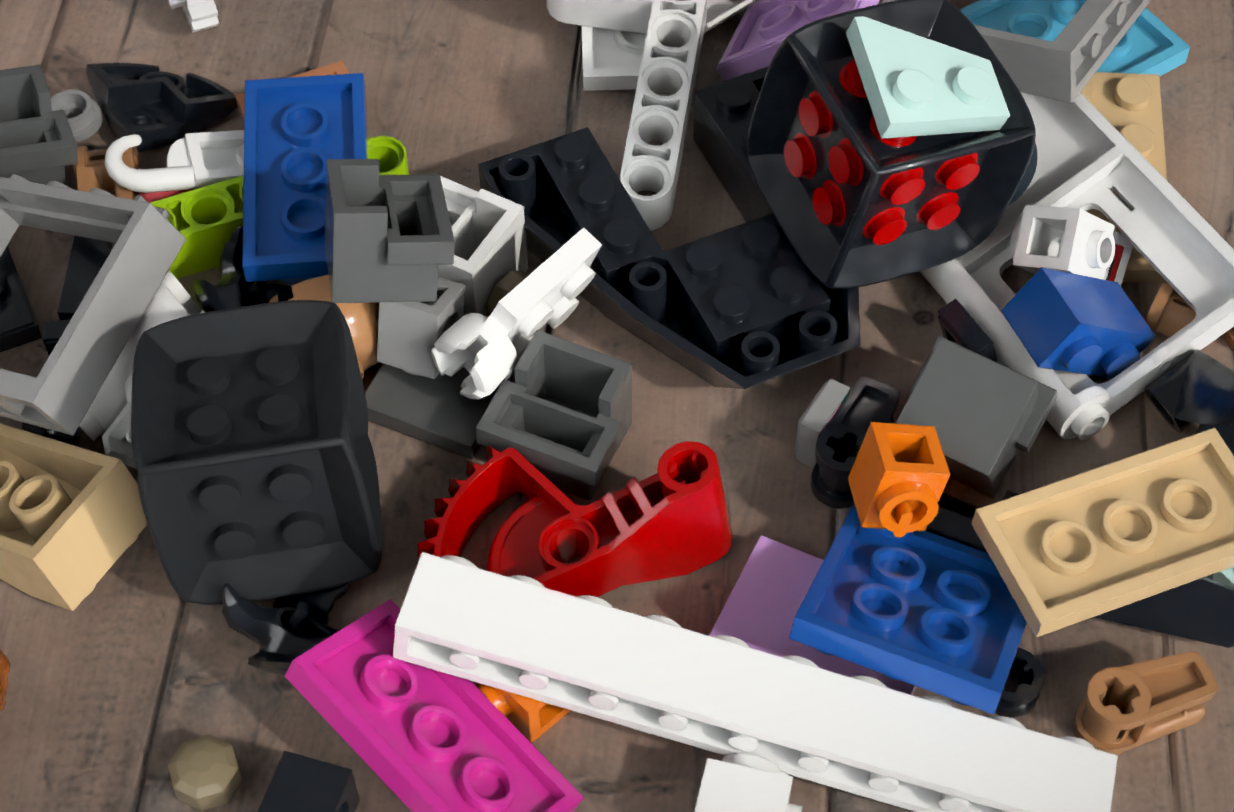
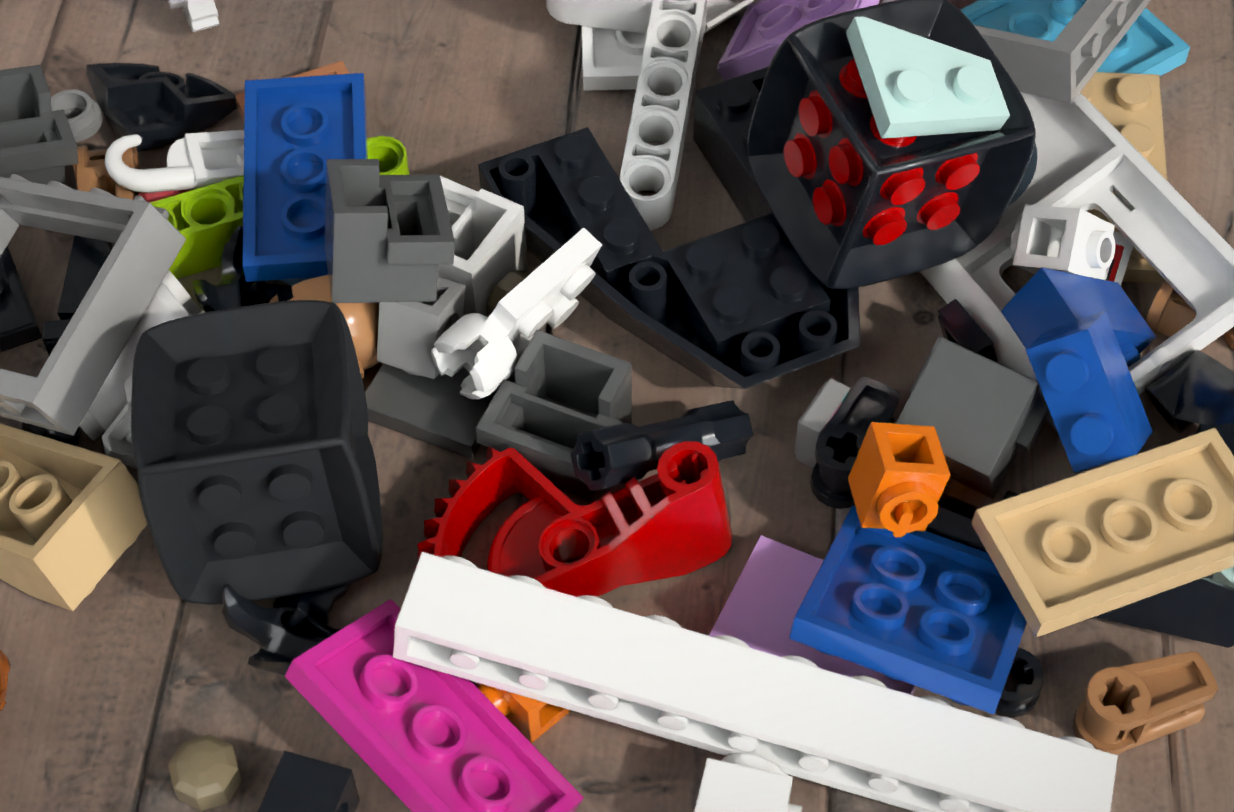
none -> black axle [570,400,753,491]
none -> blue brick [1025,310,1153,473]

